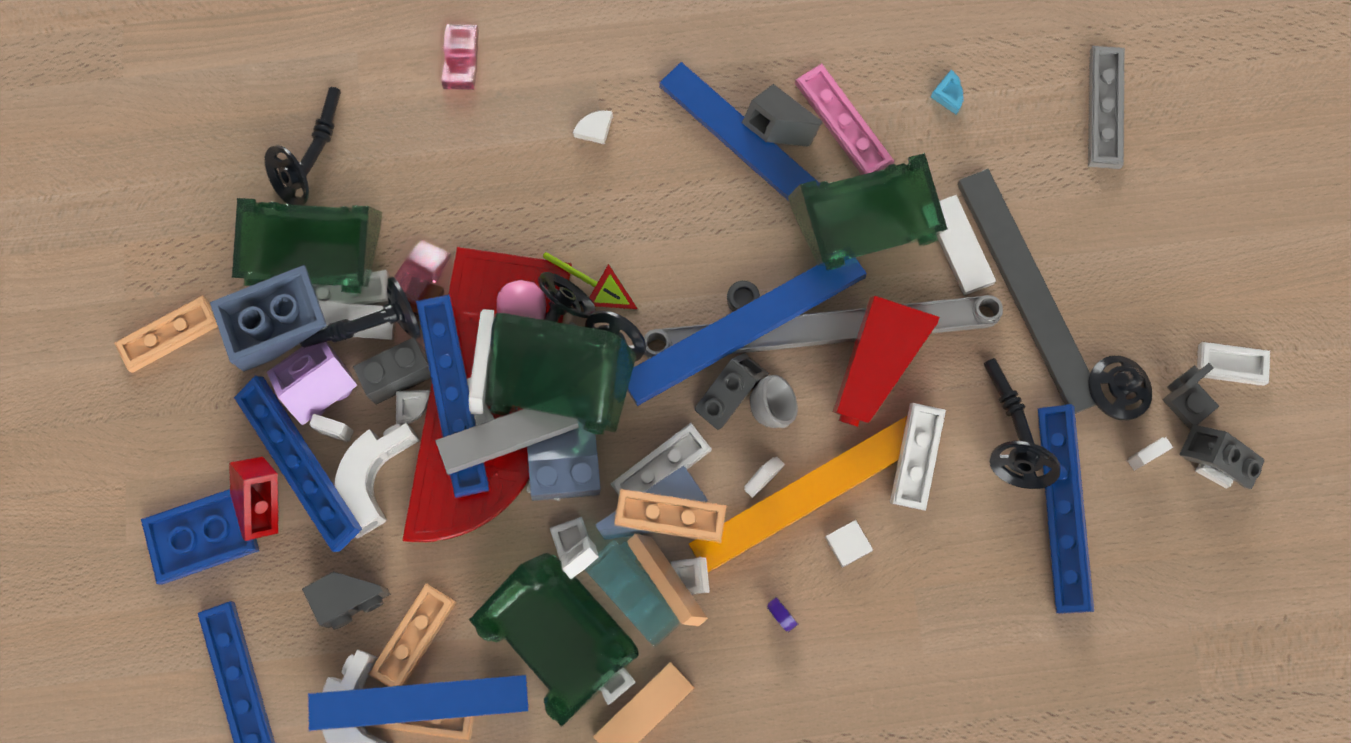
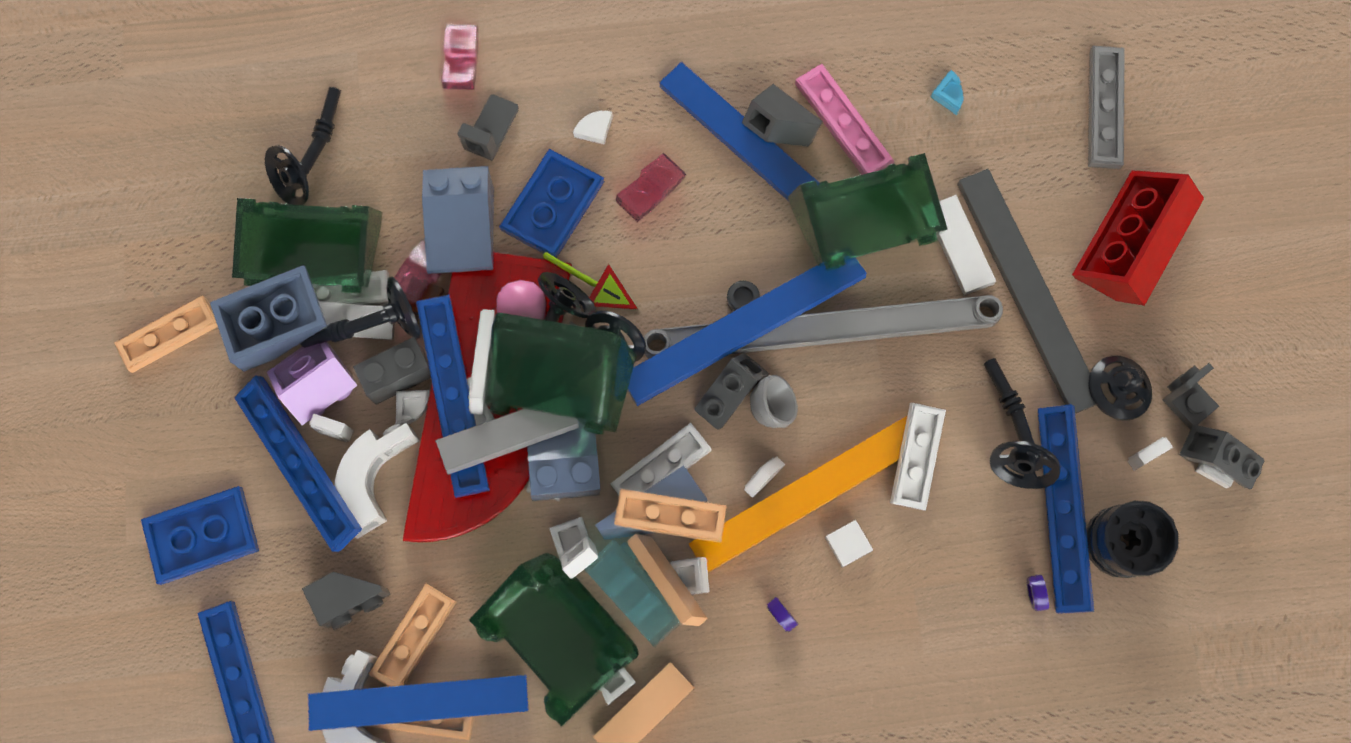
red slope [229,456,278,541] -> none
red slope [832,296,940,427] -> none
white tile [1197,342,1270,386] -> none
none -> sand blue slope [422,166,494,274]
none -> dark grey bracket [457,94,519,161]
none -> blue tile [499,149,605,258]
none -> clear pink slope [615,153,686,223]
none -> dark purple tile [1027,575,1049,611]
none -> red slope [1072,170,1204,306]
none -> black wheel [1086,501,1179,578]

